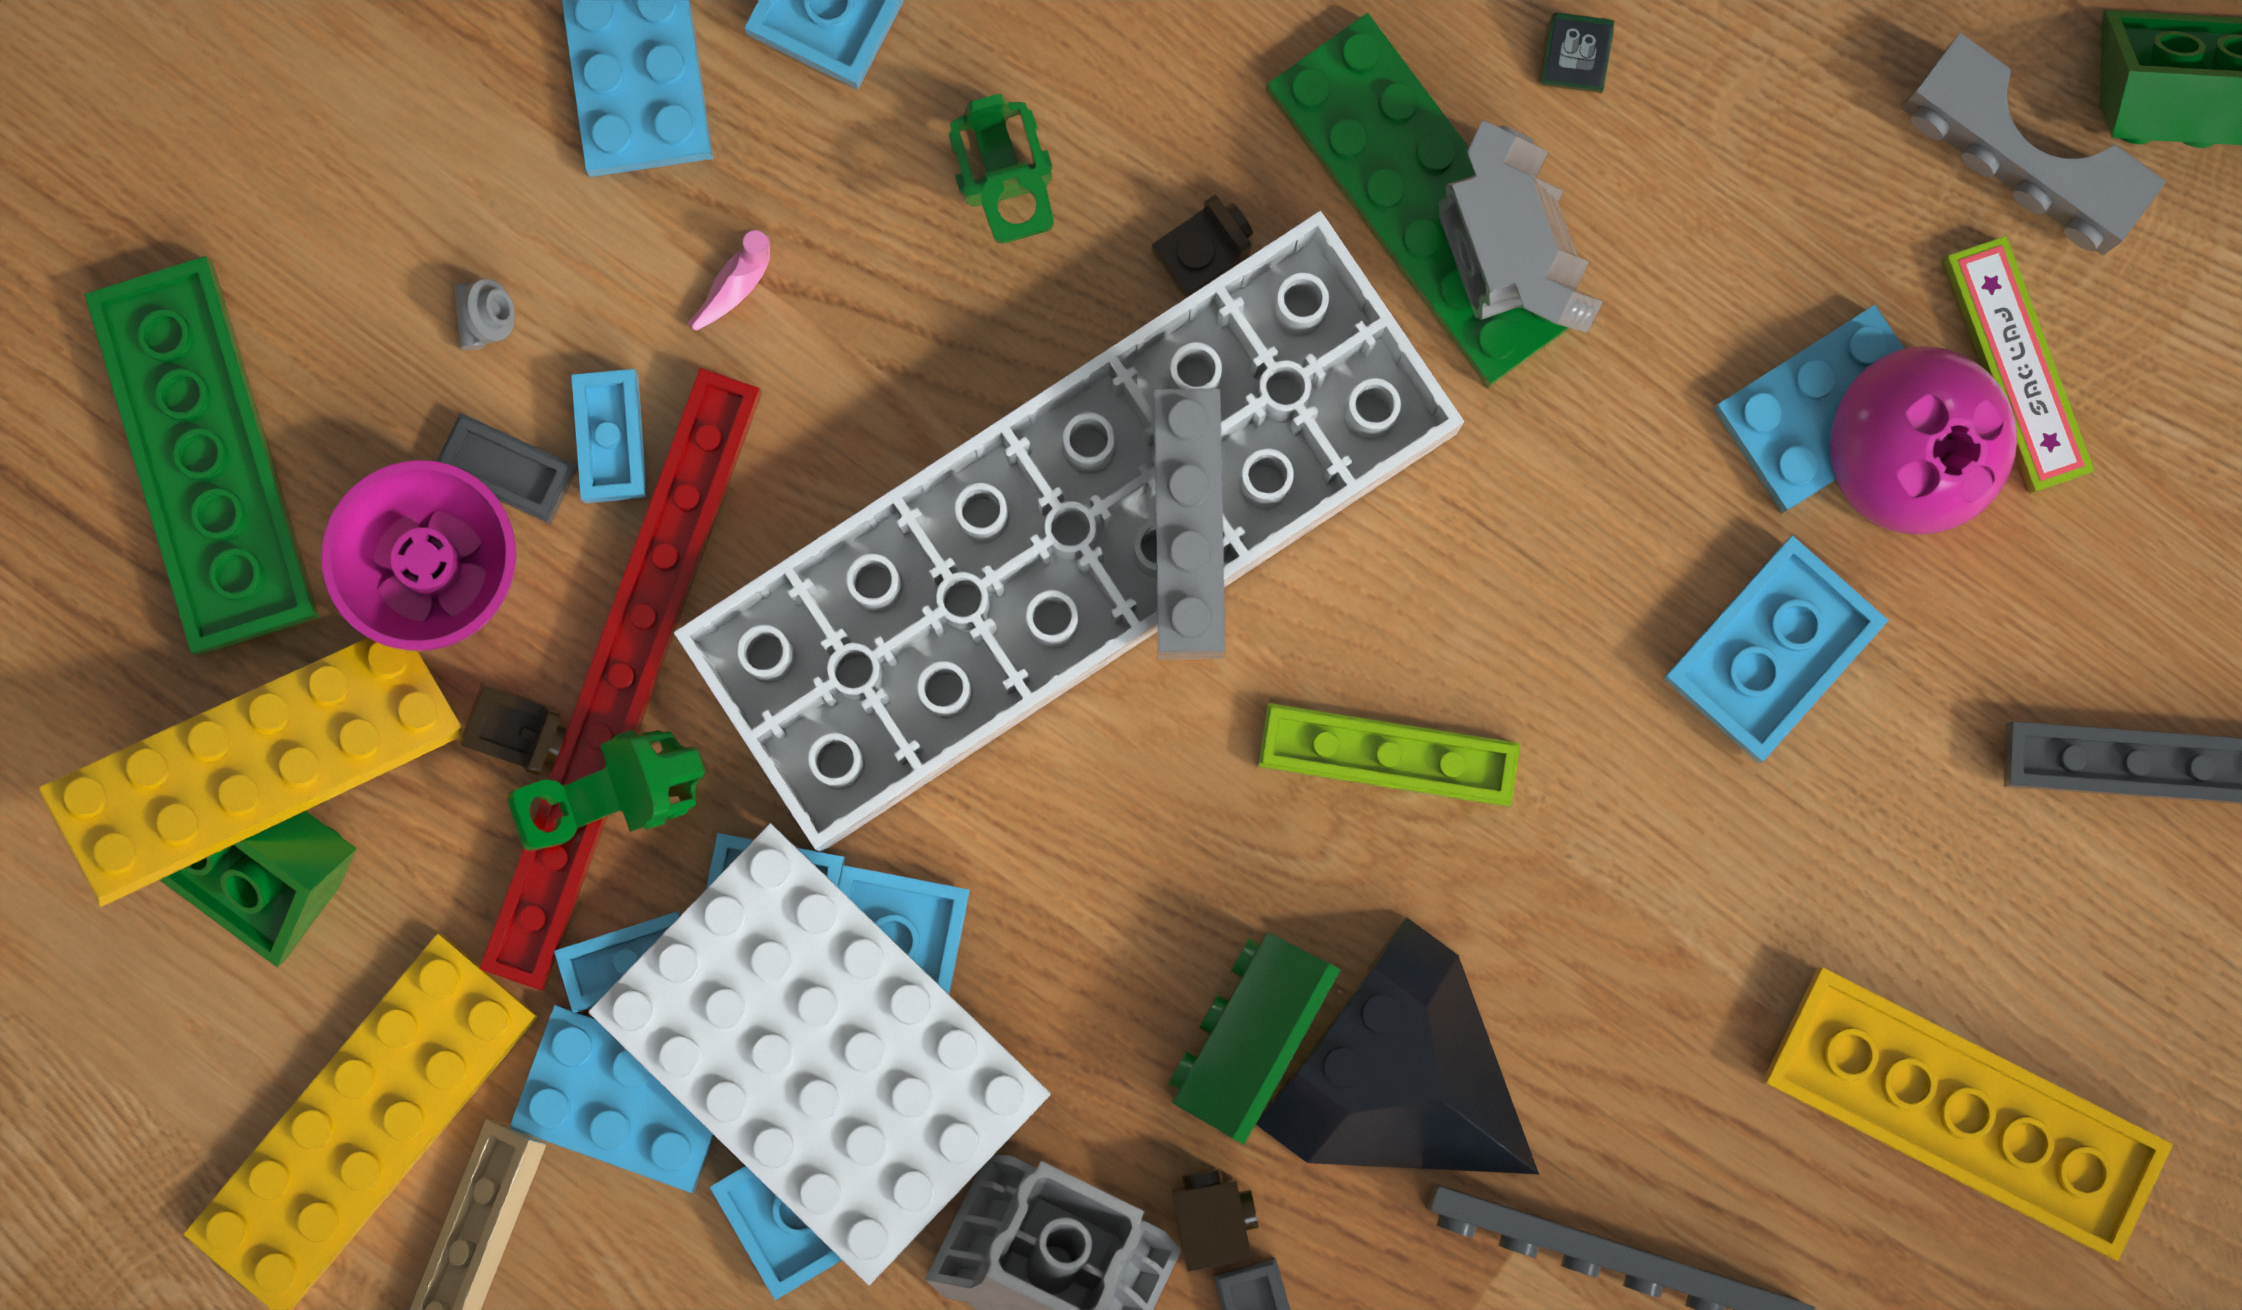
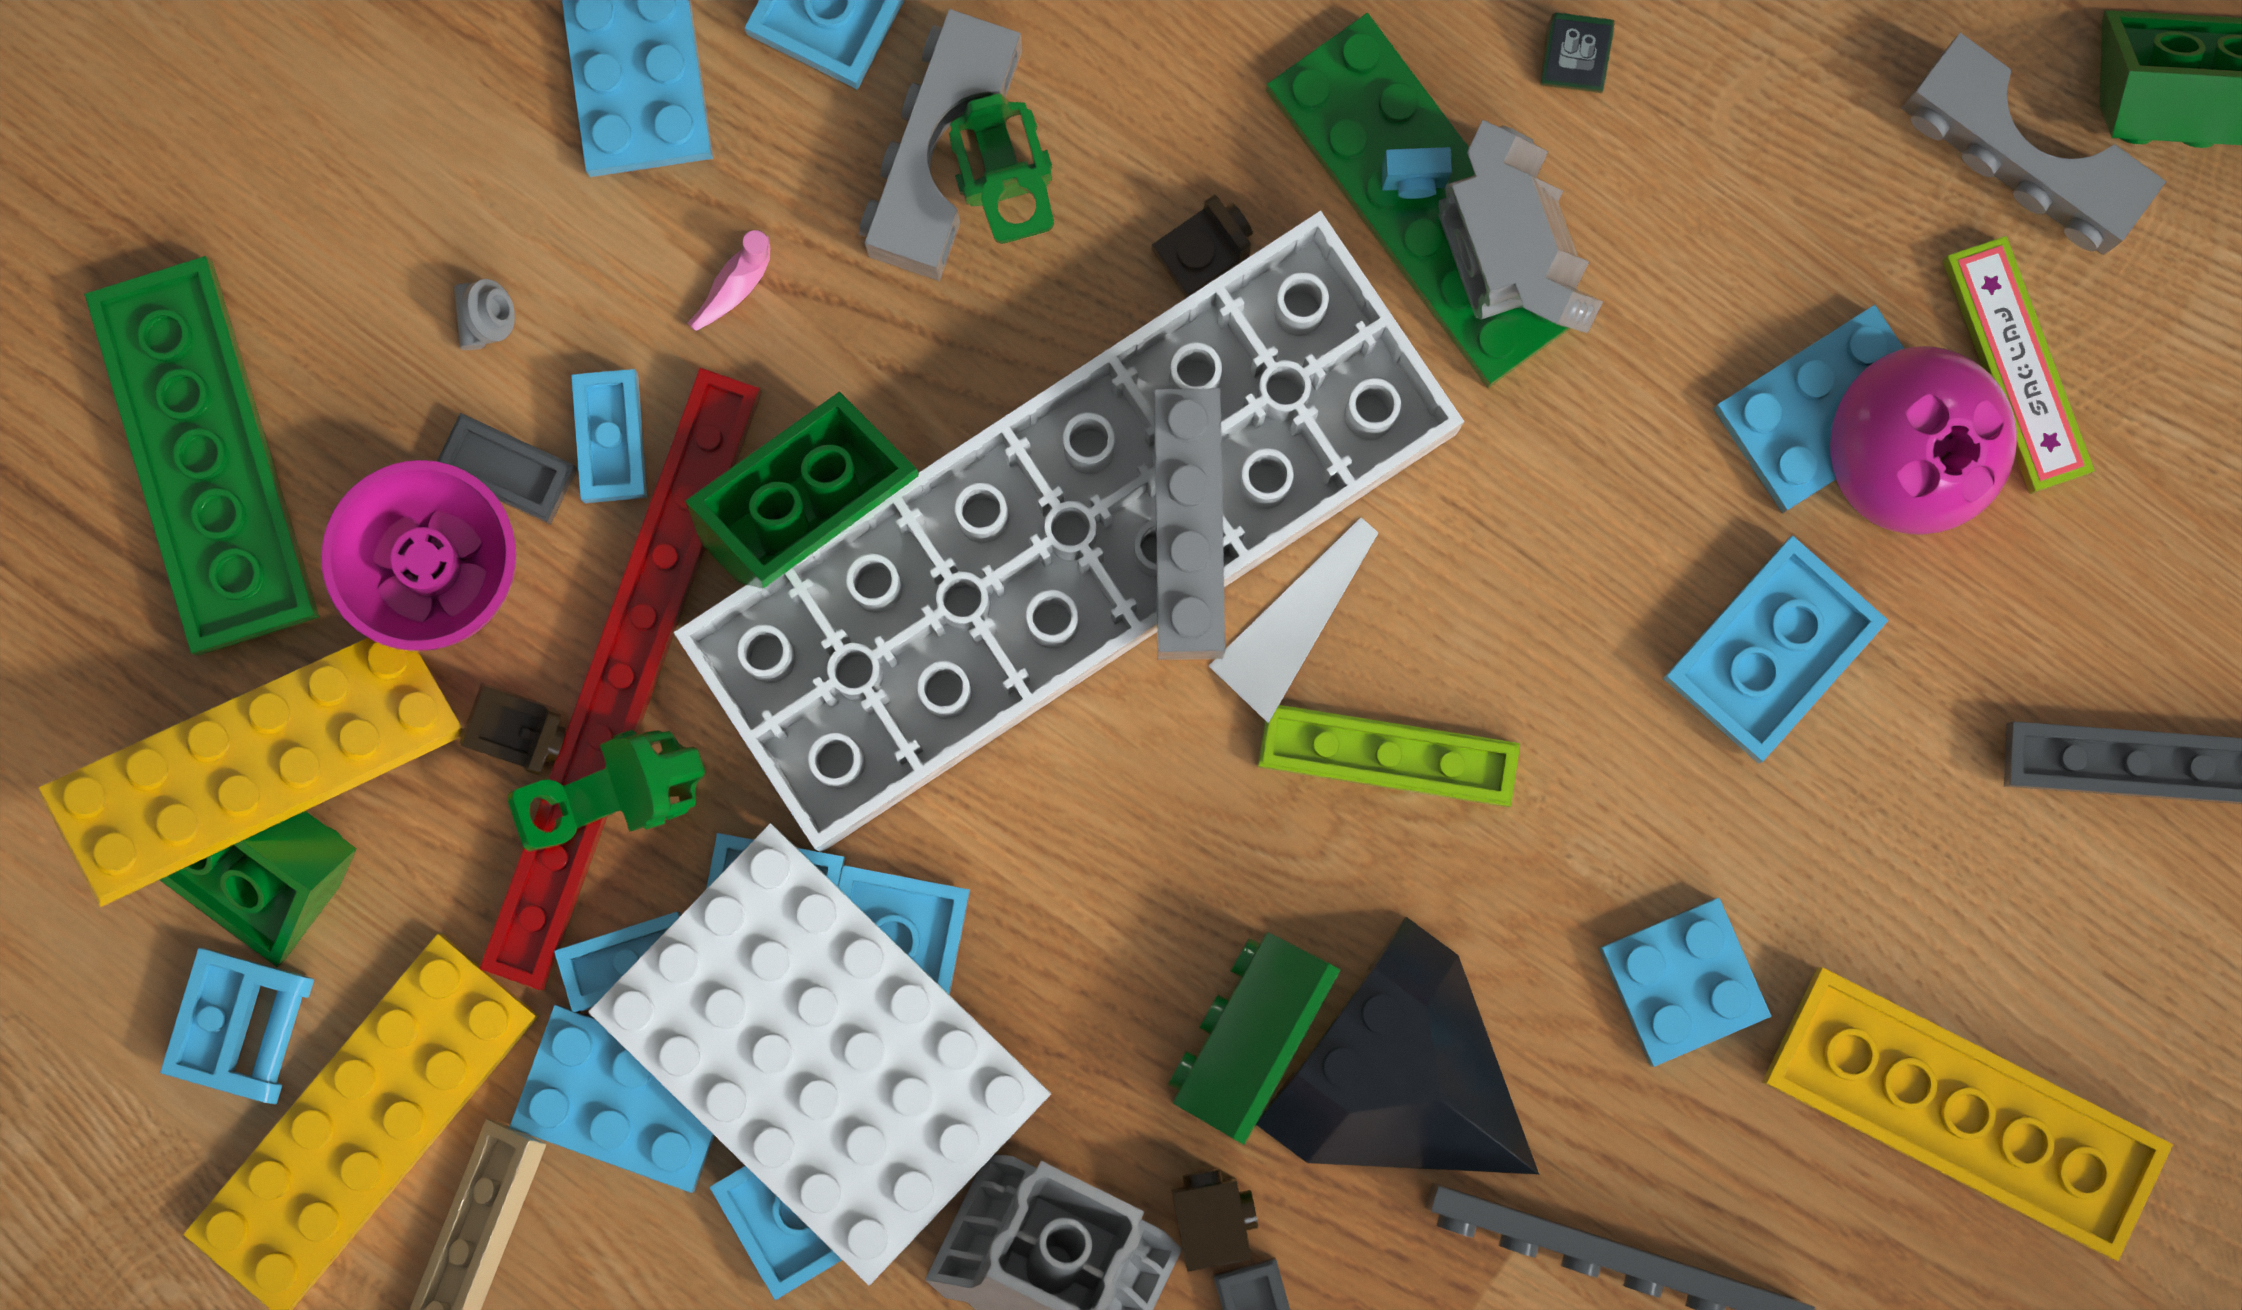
none -> medium azure plate [160,948,315,1104]
none -> green slope [685,391,919,589]
none -> light grey arch [859,9,1022,281]
none -> white sticker [1209,517,1378,723]
none -> medium azure plate [1381,147,1452,199]
none -> medium azure plate [1599,898,1772,1067]

